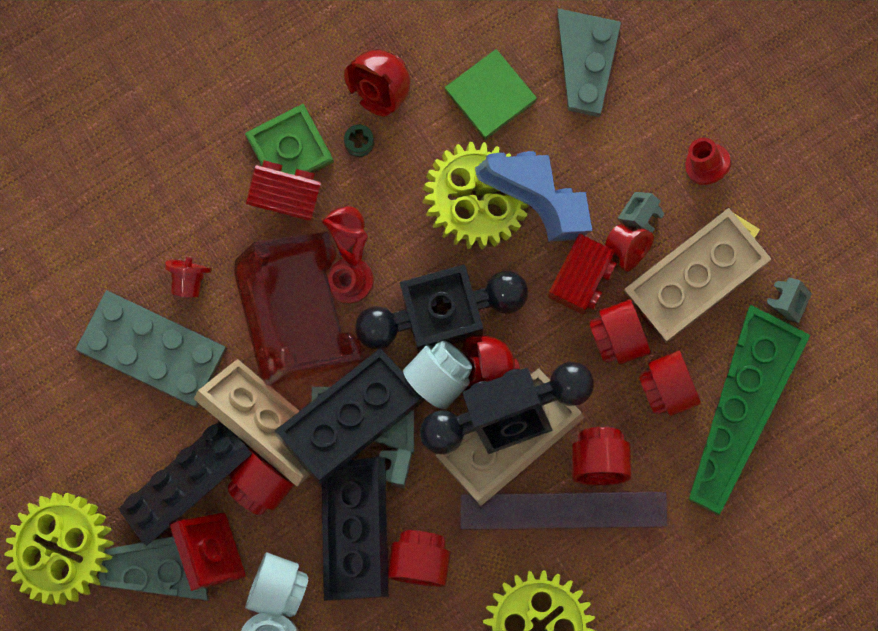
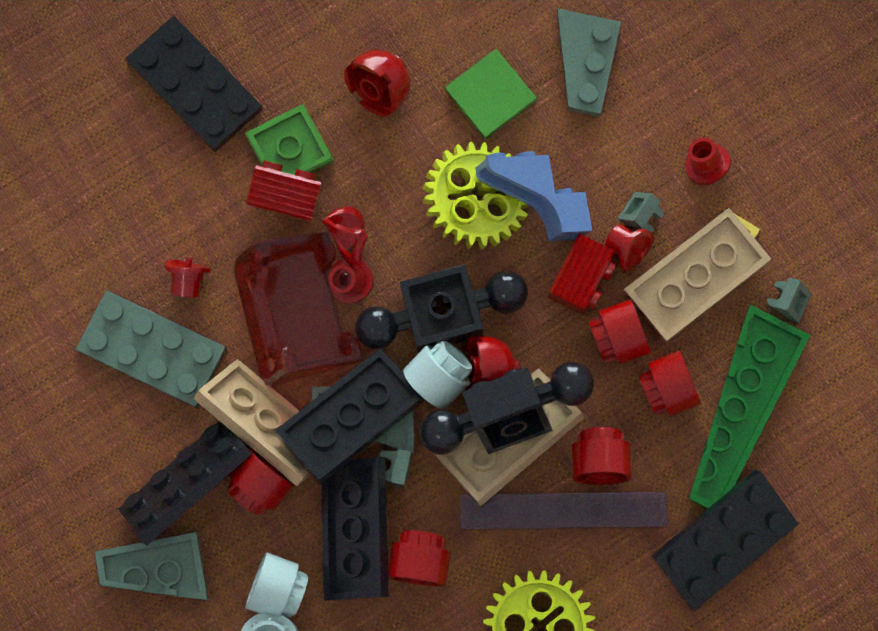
neon yellow gear [4,493,114,605] -> none
red plate [170,512,246,591] -> none
dark green bush [344,124,374,157] -> none
none -> black plate [125,15,263,153]
none -> black plate [651,469,799,611]

